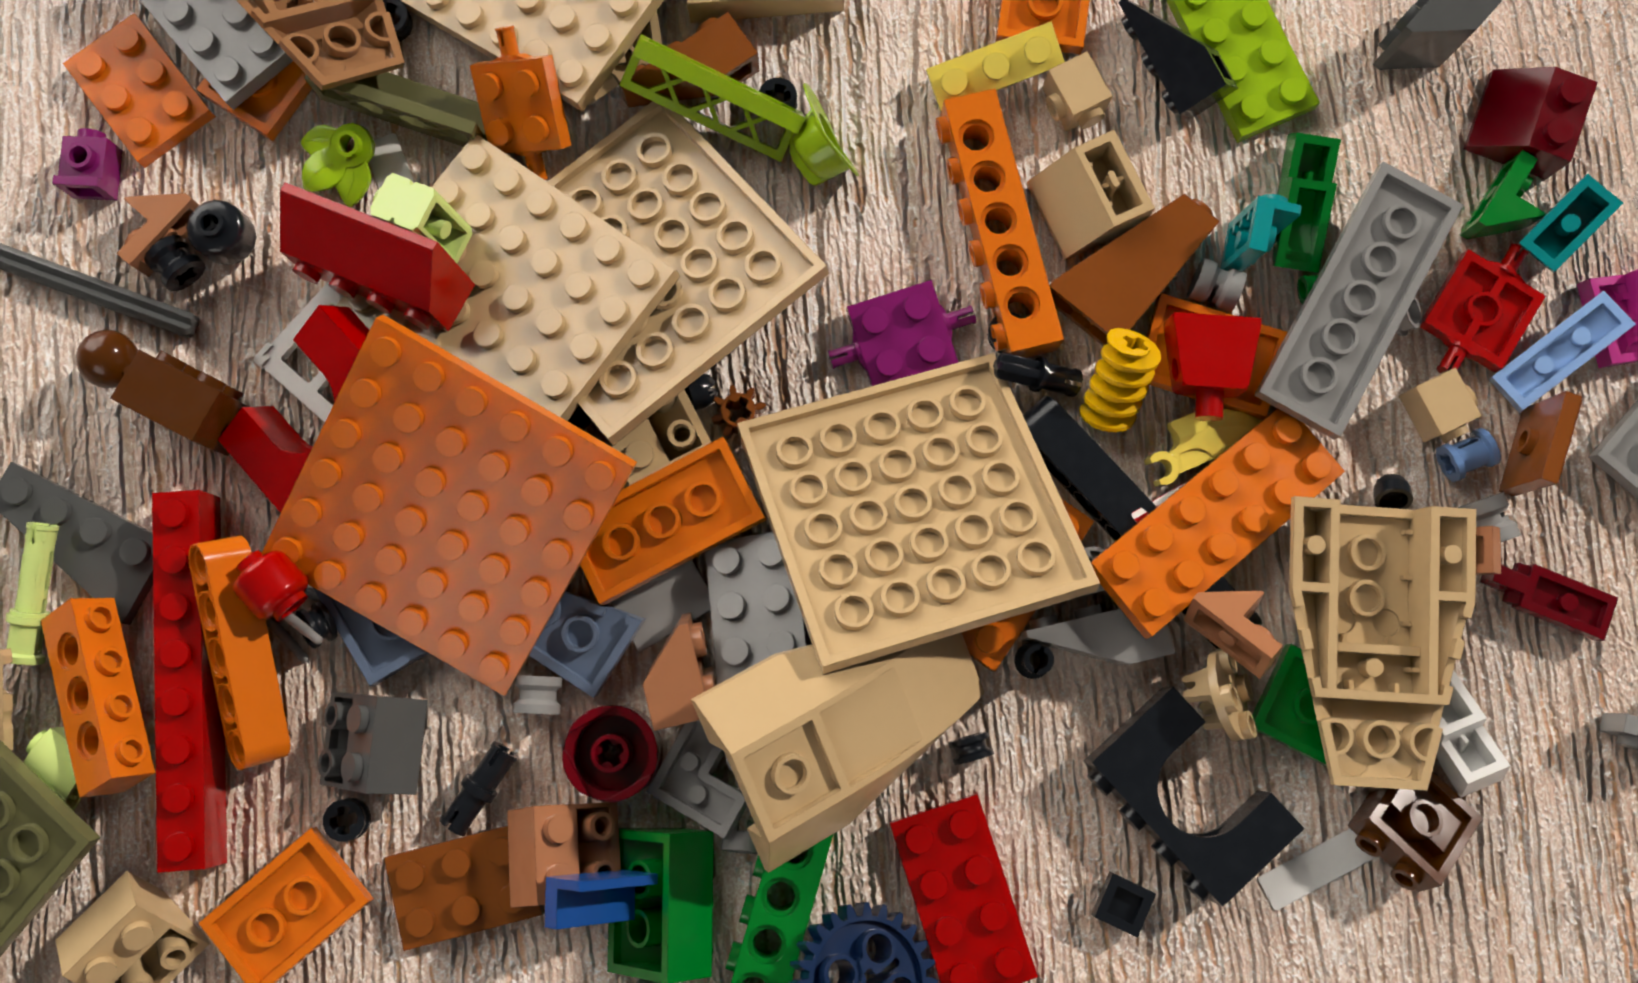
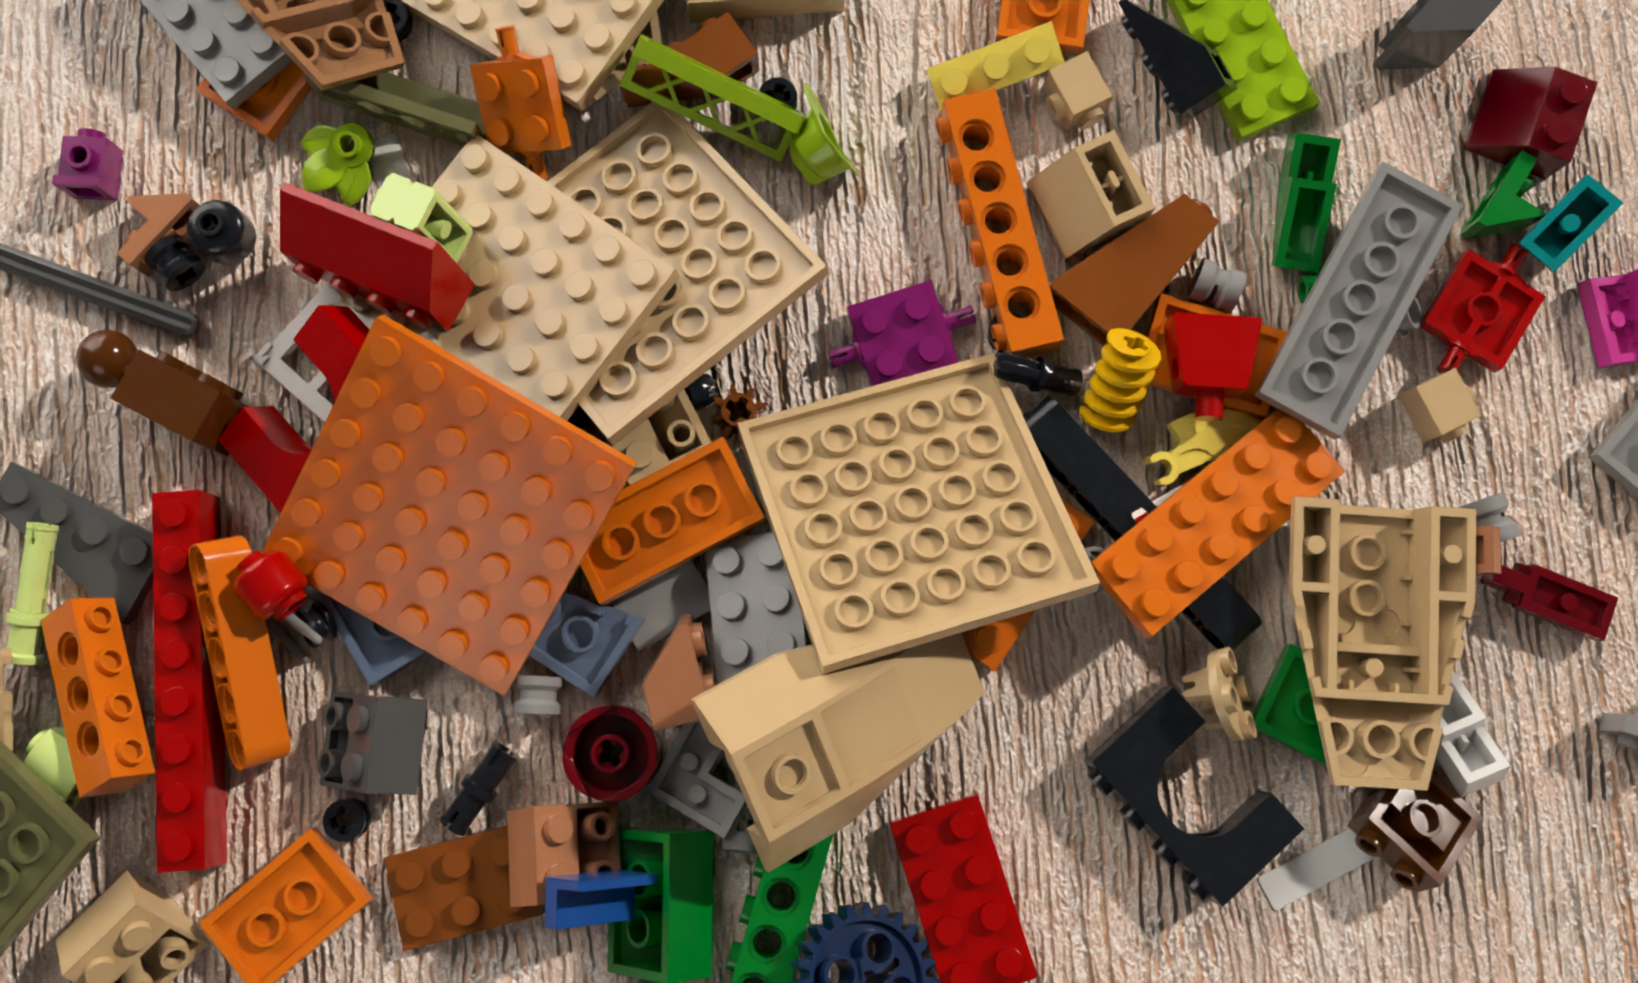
orange plate [63,13,216,168] -> none
black bush [948,731,994,765] -> none
black pin [1014,642,1054,679] -> none
light grey slope [1020,604,1176,665] -> none
black plate [1091,871,1156,938] -> none
nougat slope [1183,591,1283,679] -> none
teal bracket [1220,194,1302,272] -> none
black hinge [1373,474,1413,509] -> none
medium blue bush [1436,428,1501,482] -> none
light blue plate [1489,291,1636,413] -> none
dark orange plate [1498,391,1582,497] -> none

